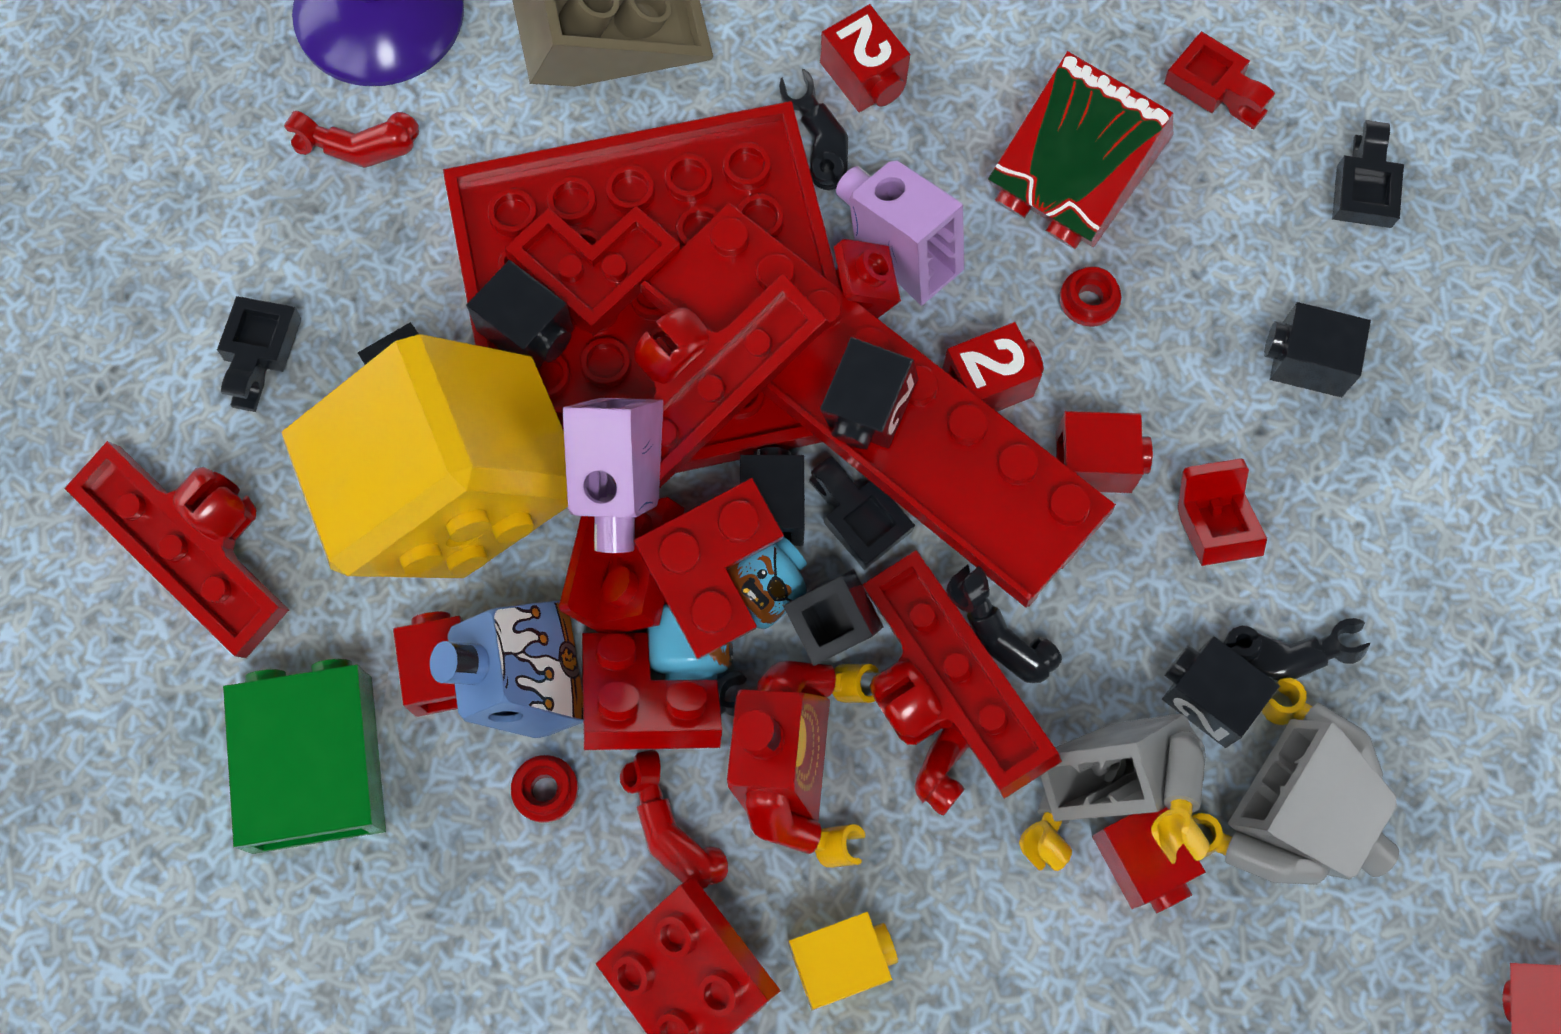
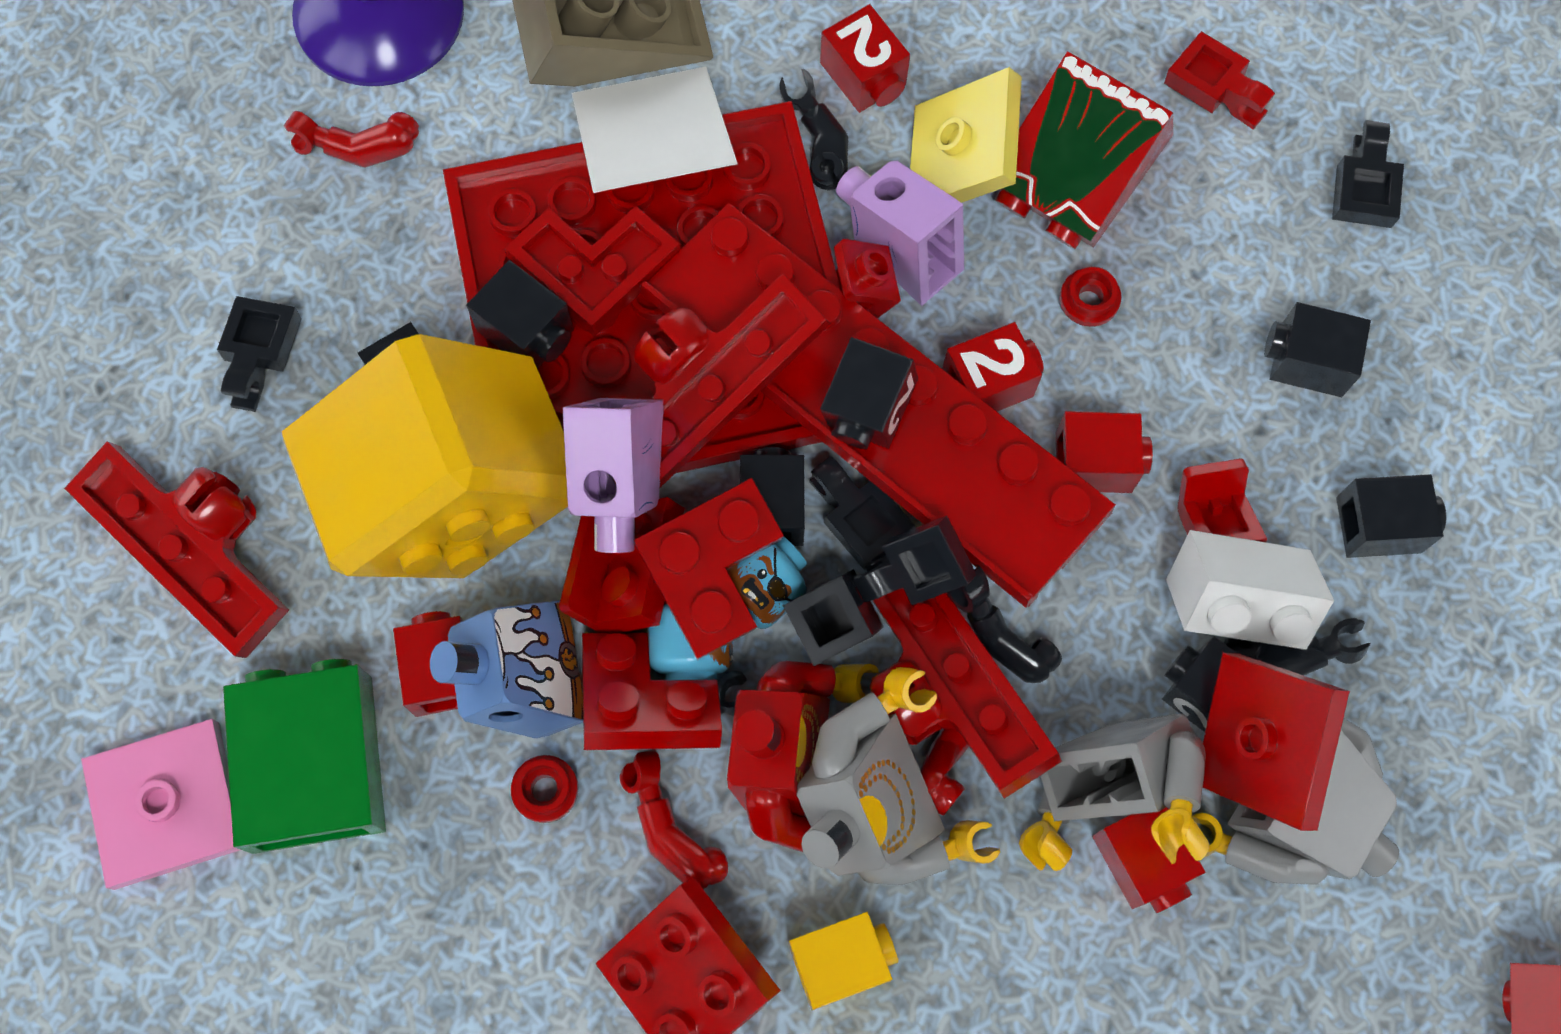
none -> bright pink plate [81,719,240,890]
none -> white sticker [572,67,737,193]
none -> light grey torso [797,667,1000,885]
none -> black plate [852,516,977,605]
none -> light yellow plate [910,67,1022,203]
none -> white brick [1166,530,1334,650]
none -> red plate [1202,652,1350,831]
none -> black brick [1336,474,1446,558]

